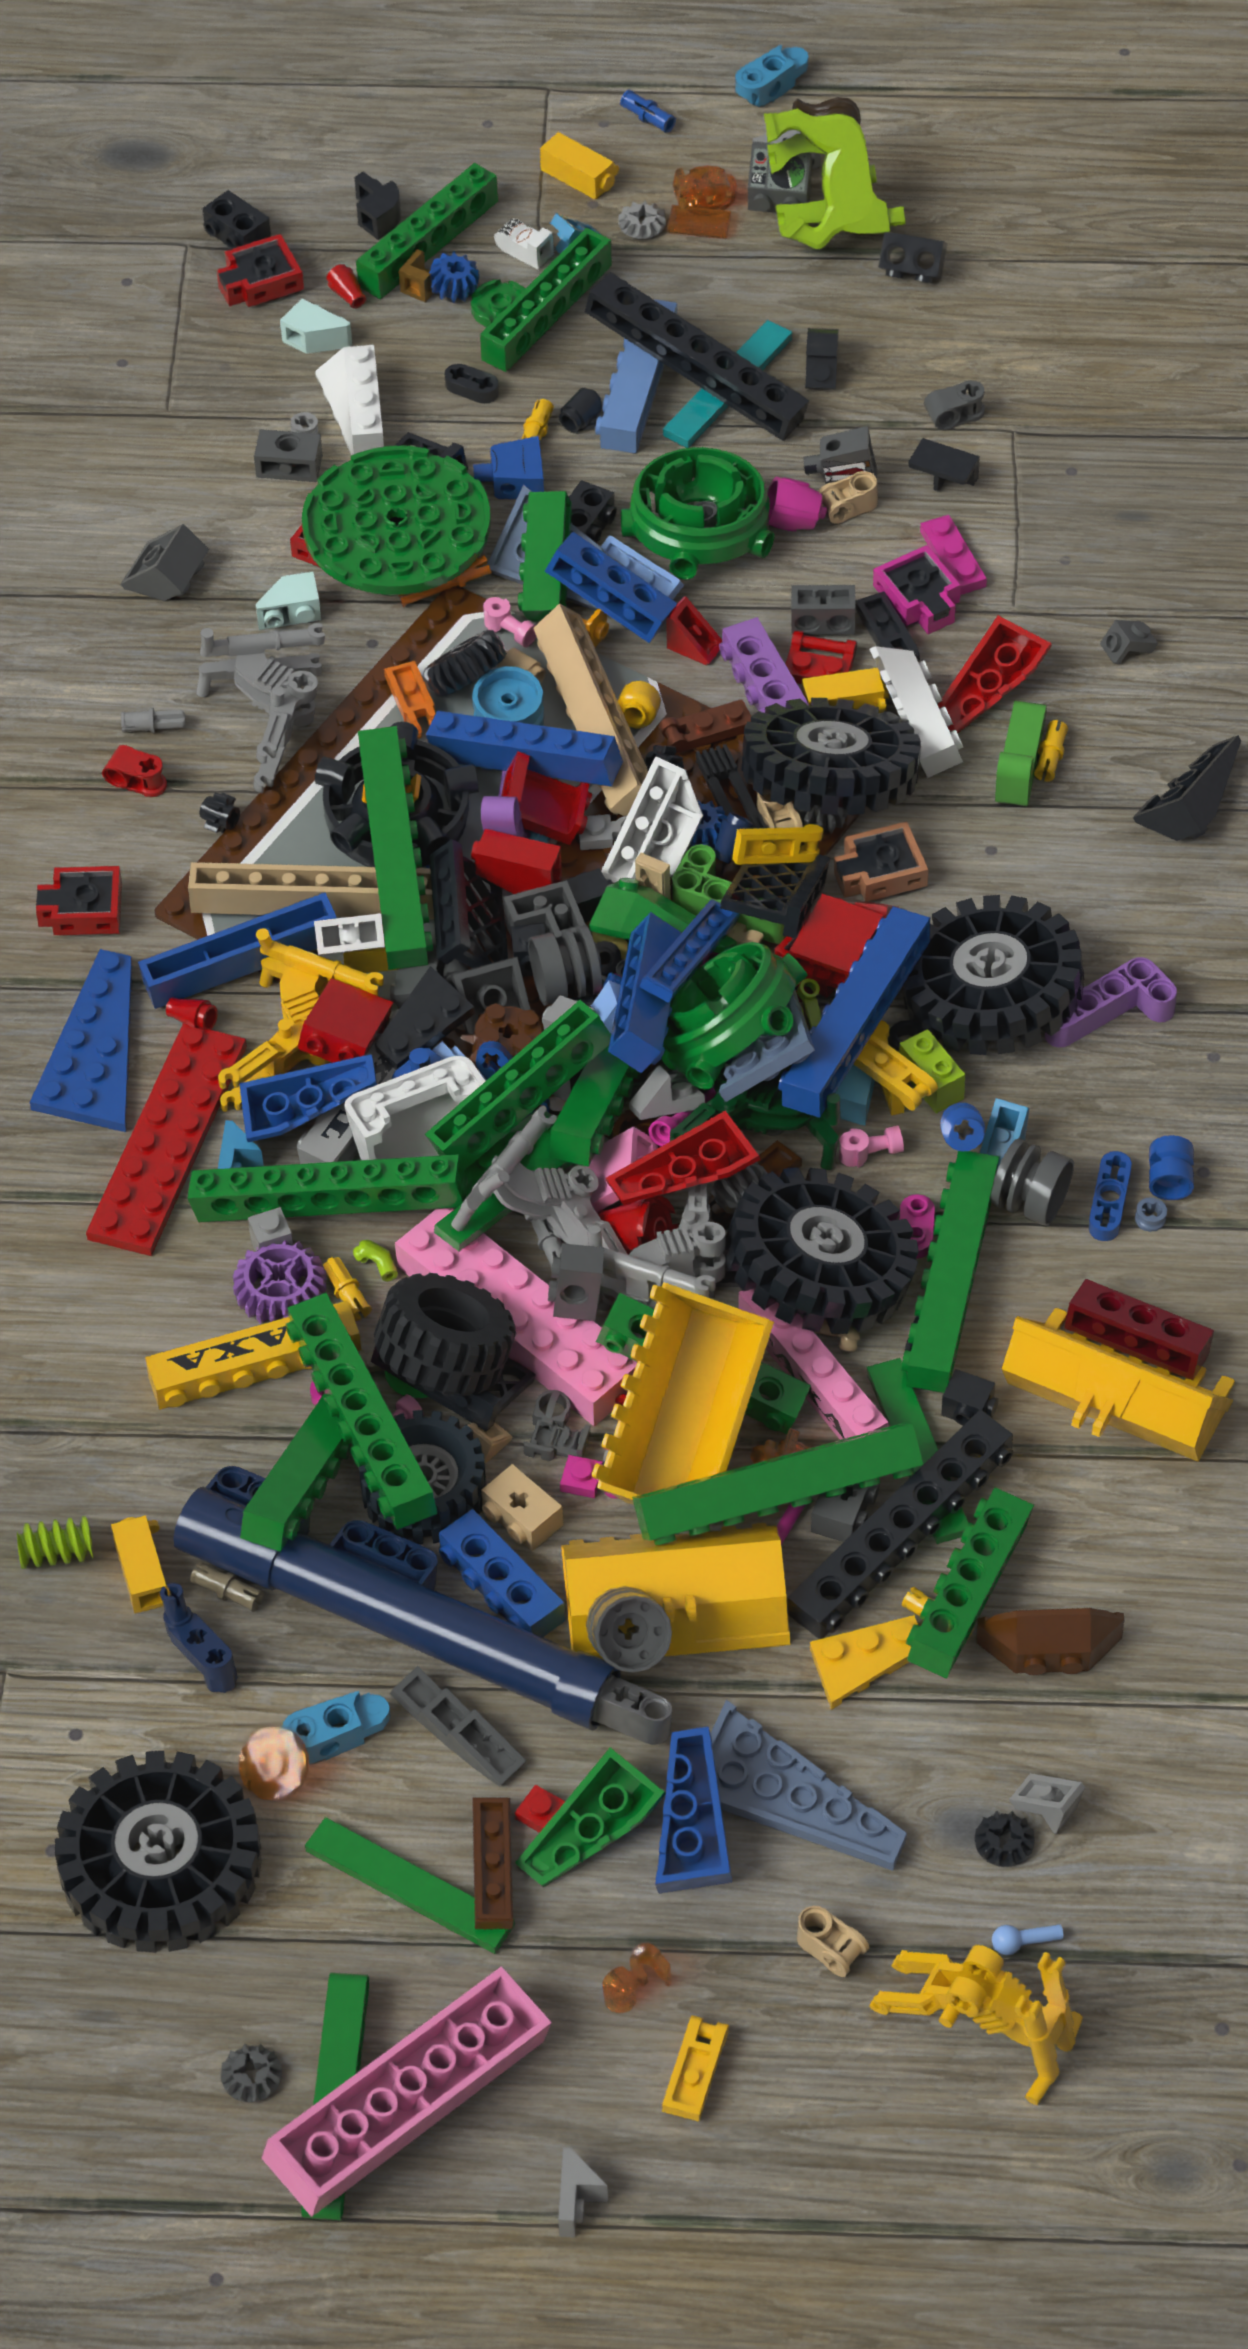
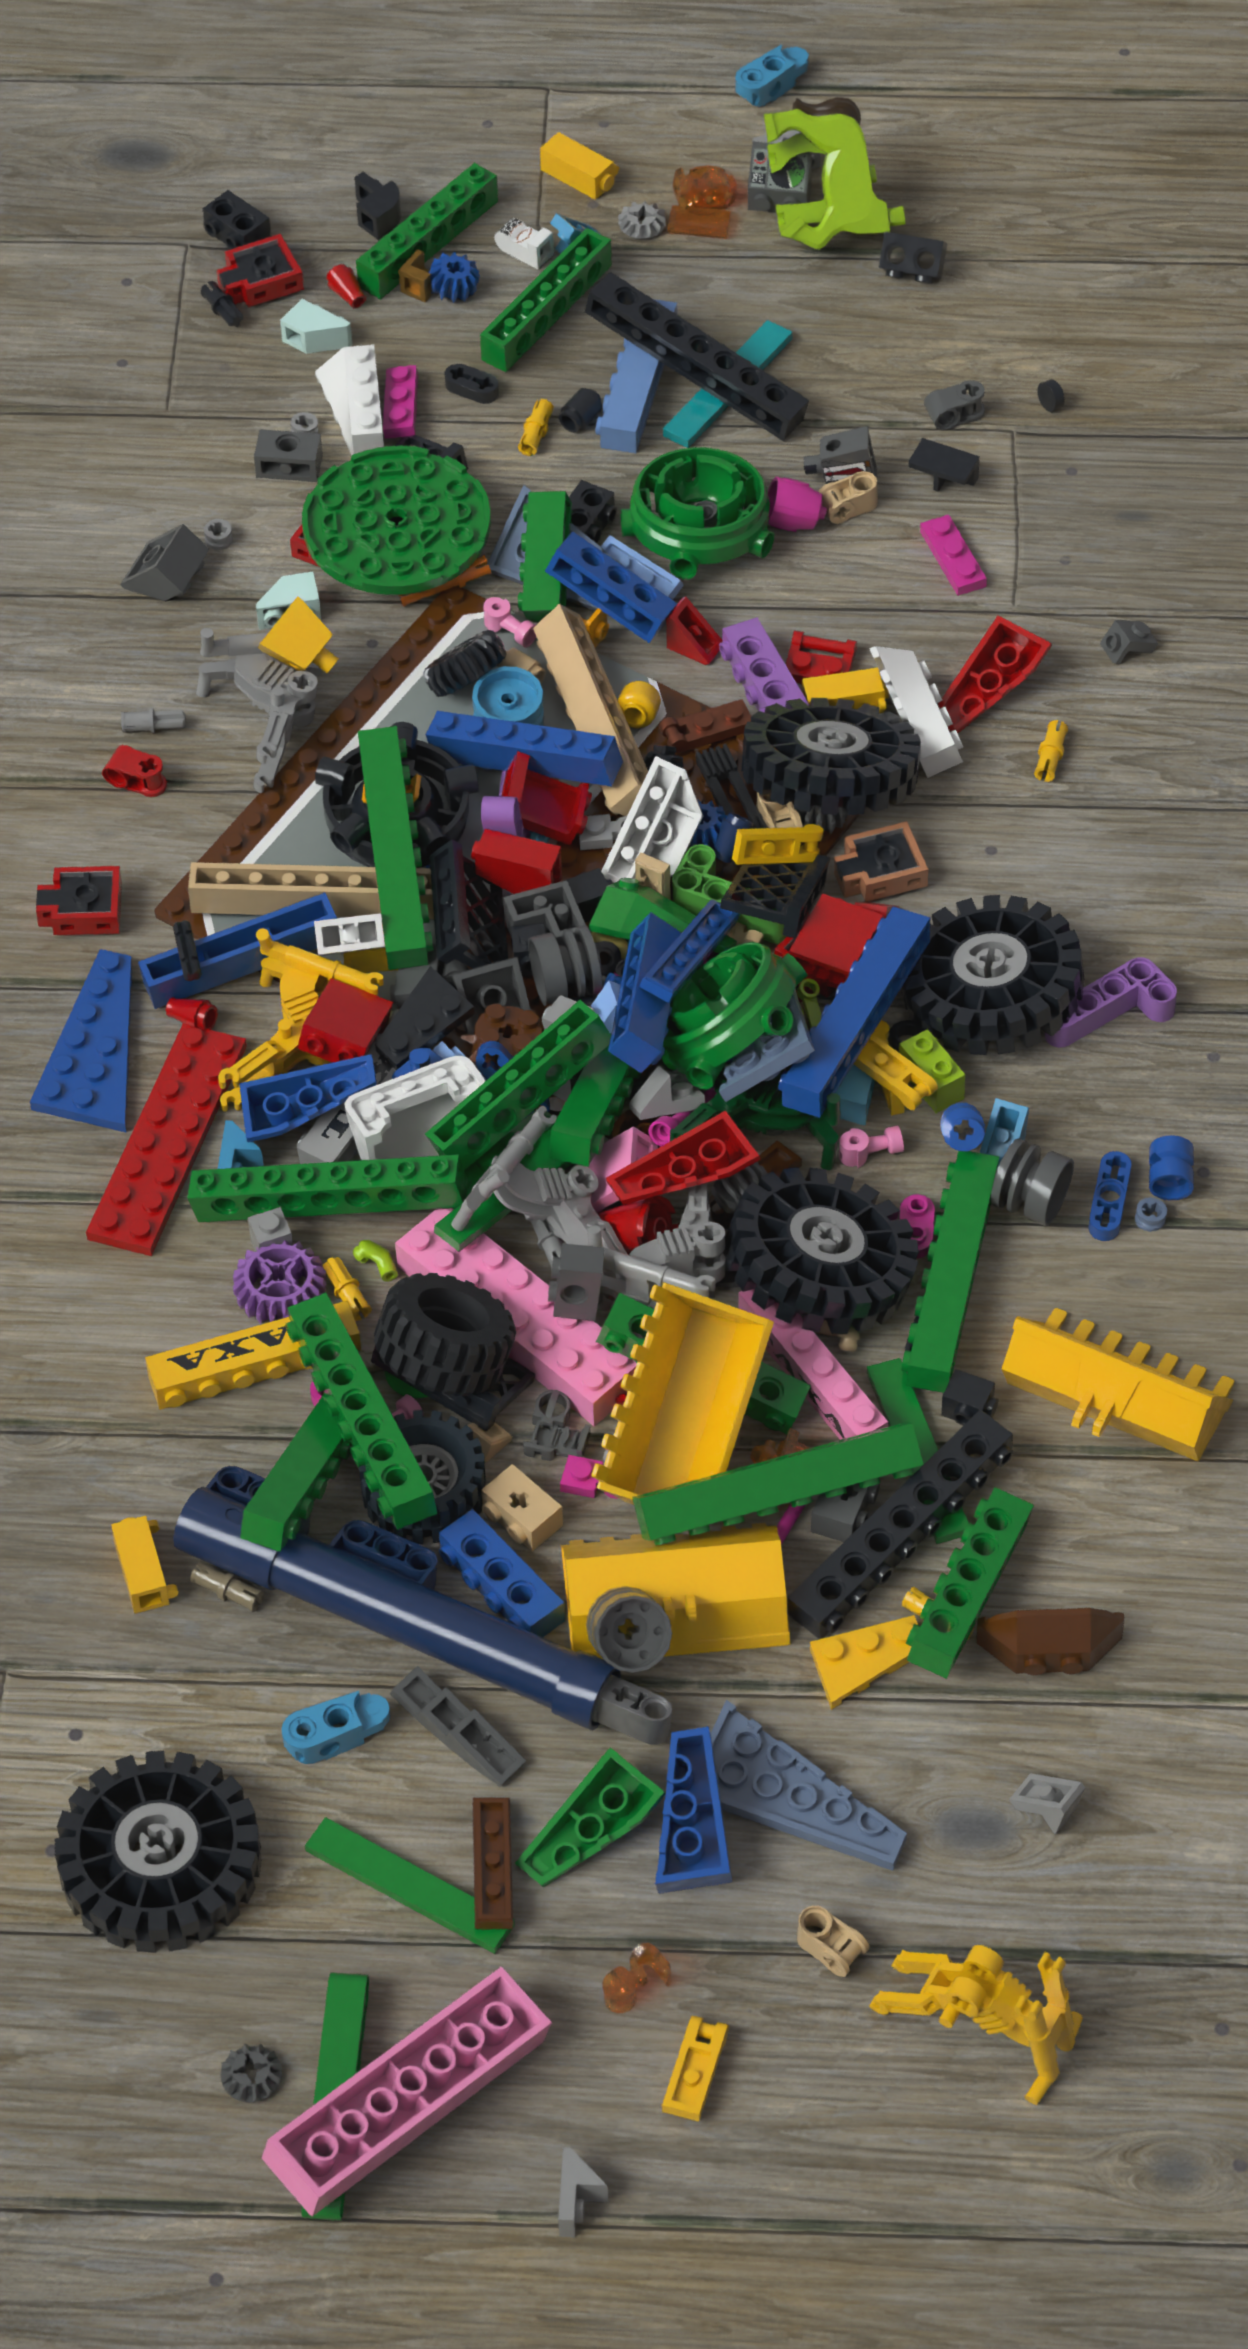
lime piece [17,1516,93,1569] -> none
dark blue beam [160,1583,238,1693] -> none
black gear [199,792,240,833] -> none
clear orange tile [239,1727,309,1800] -> none
orange hinge [384,661,436,739] -> none
green tile [471,280,525,327] -> none
blue torso [473,436,544,500] -> none
red plate [515,1785,565,1833] -> none
blue pin [620,89,676,133] -> none
dark grey brick [791,585,855,635] -> none
black brick [805,328,839,390] -> none
black plate [855,591,920,661] -> none
piece [873,545,961,634] -> none
black gear [975,1811,1035,1867] -> none
light blue bar [992,1924,1063,1955] -> none
bright green beam [995,700,1047,806] -> none
dark red brick [1064,1279,1215,1380] -> none
black wedge [1133,735,1241,841] -> none
none -> black axle [173,920,202,981]
none -> black axle [201,281,244,327]
none -> light grey bush [204,519,233,550]
none -> yellow torso [258,596,339,674]
none -> dark pink plate [383,365,418,439]
none -> black tile [1037,379,1065,412]

